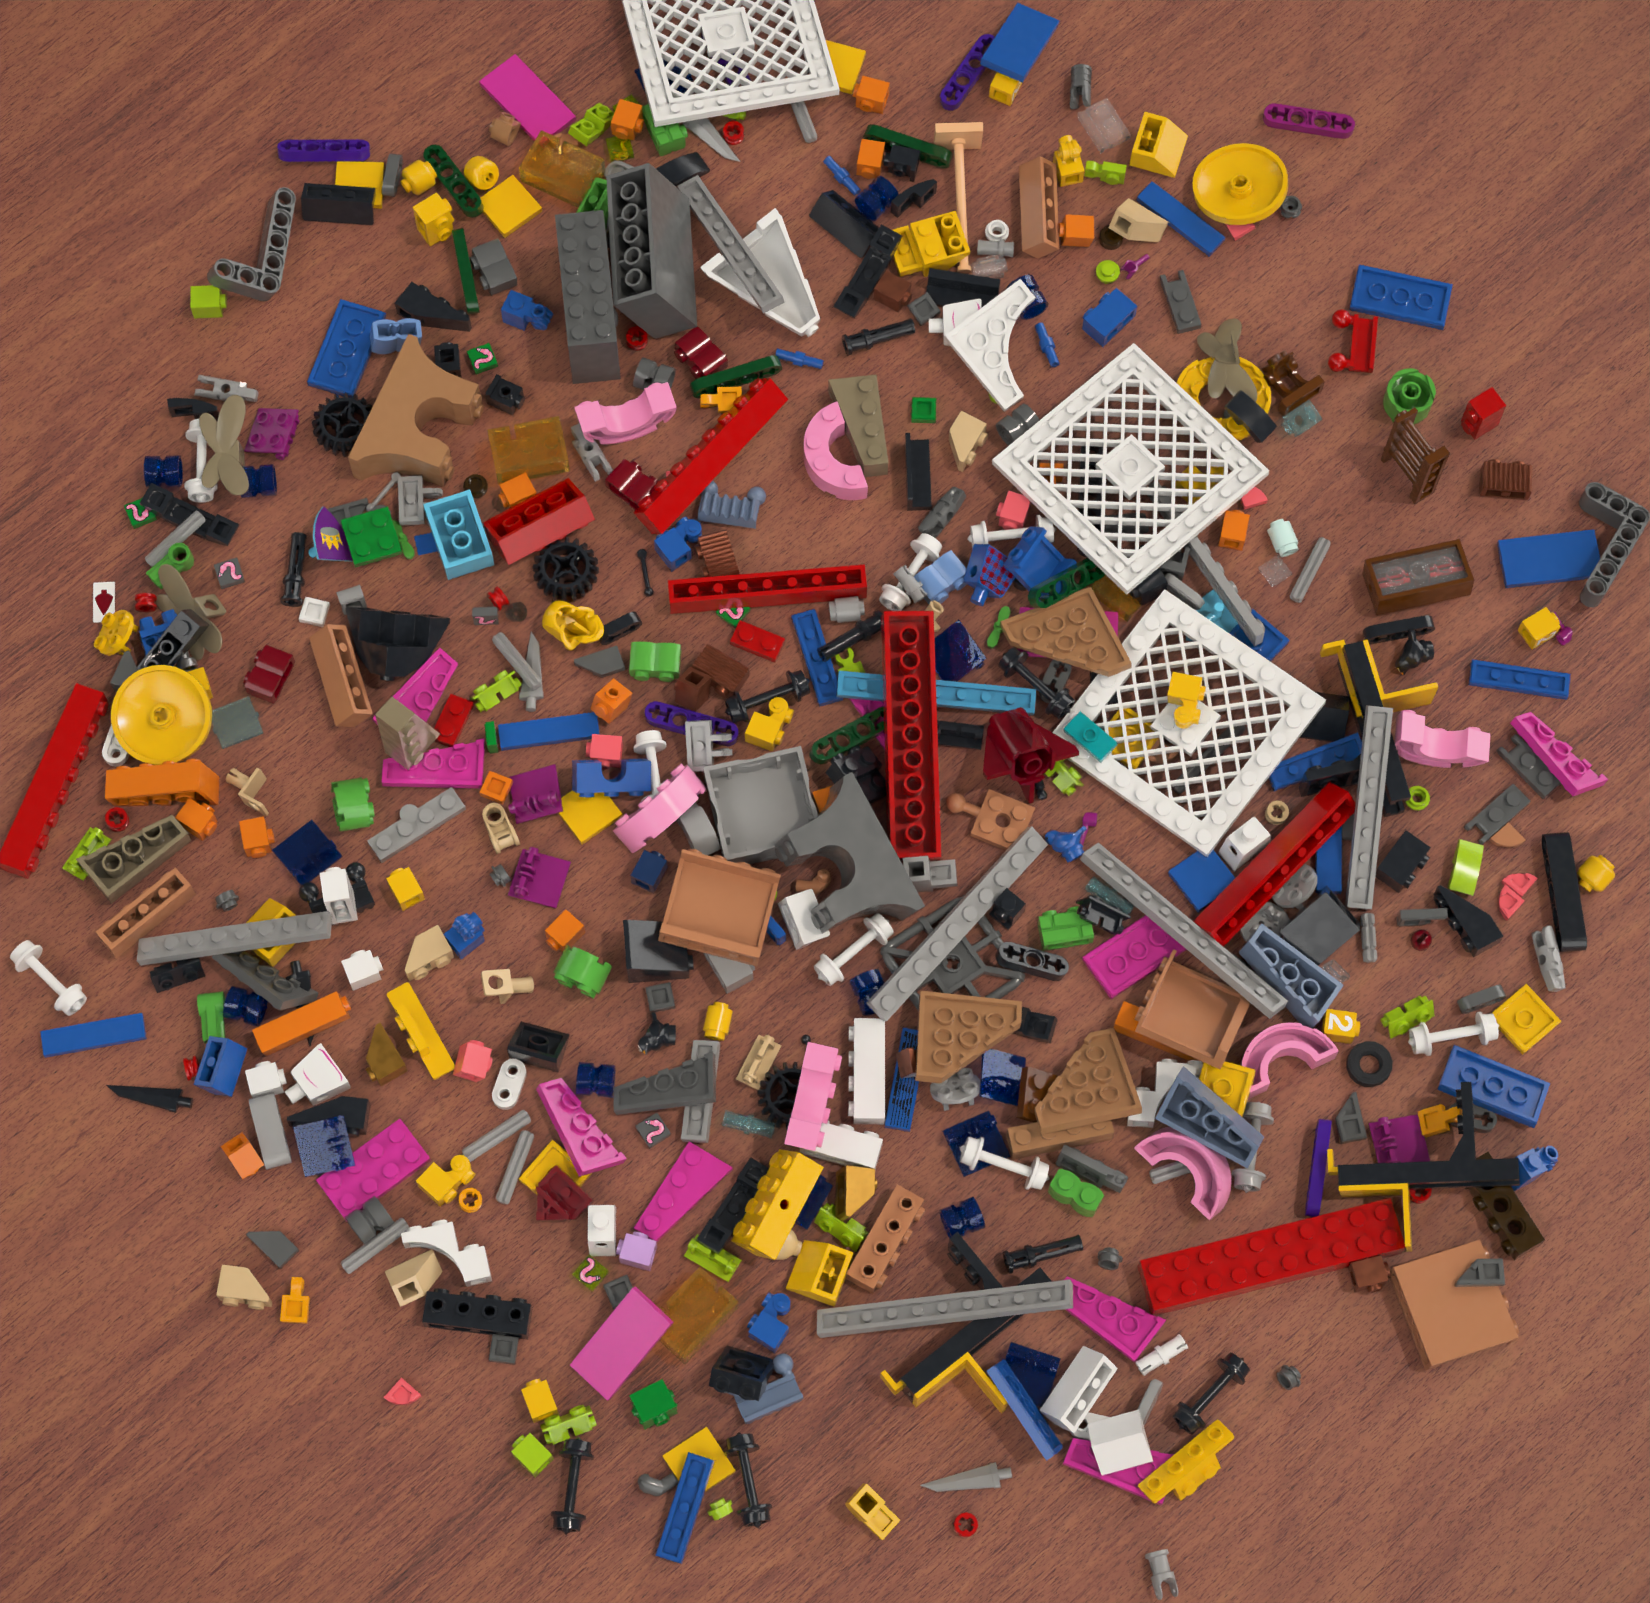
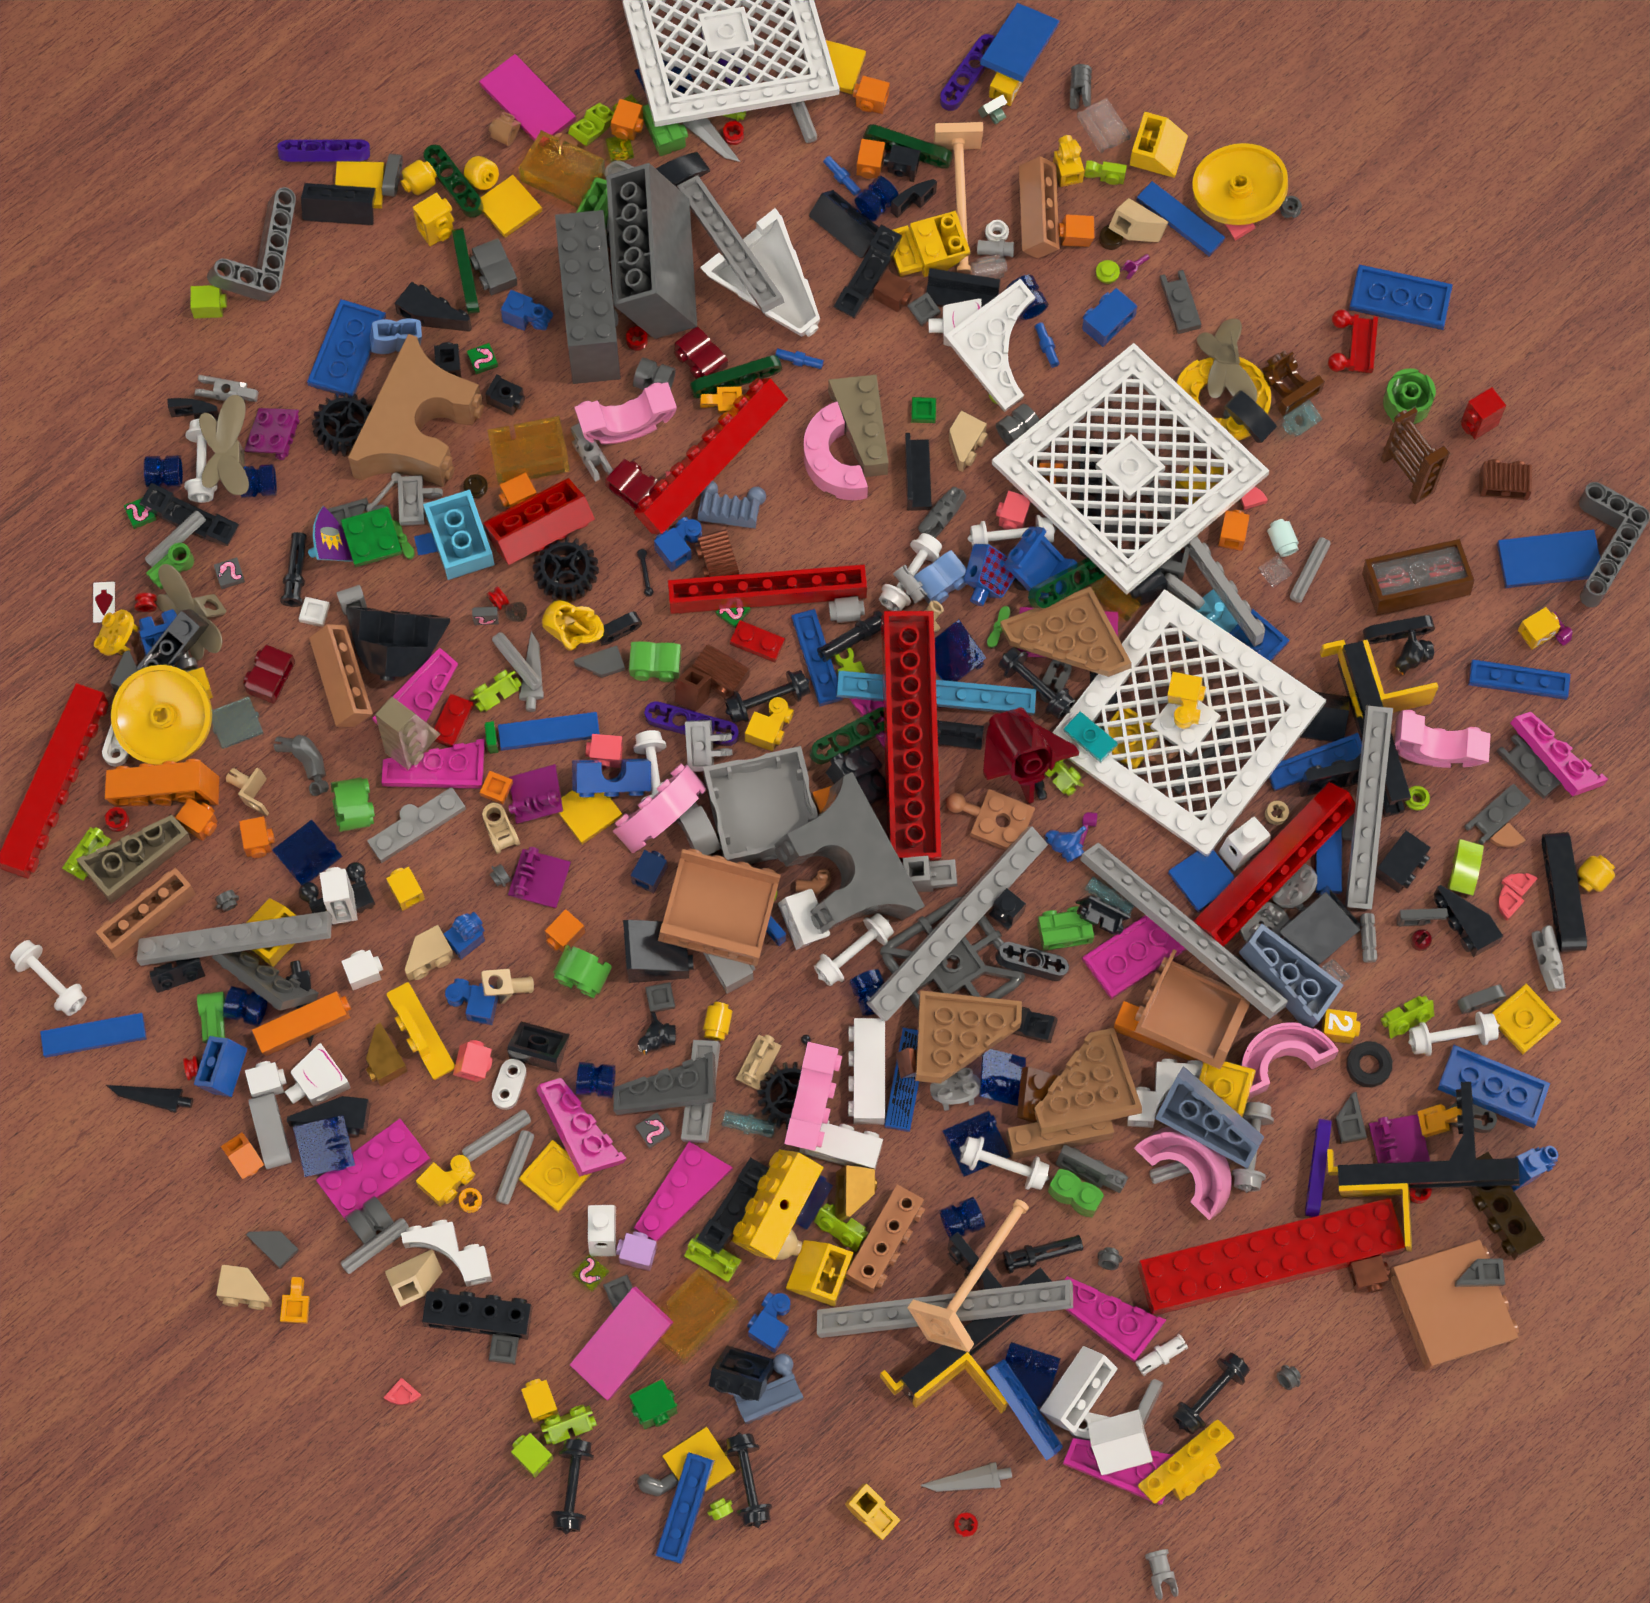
dark red slope [536,1165,594,1220] -> none
orange brick [591,678,632,724] -> none
black pin [842,318,916,356] -> none
magenta beam [1263,103,1355,139] -> none
none -> dark grey arm [274,735,329,796]
none -> blue brick [445,978,499,1025]
none -> light nougat tile [907,1199,1029,1352]
none -> sand green tile [978,95,1007,124]

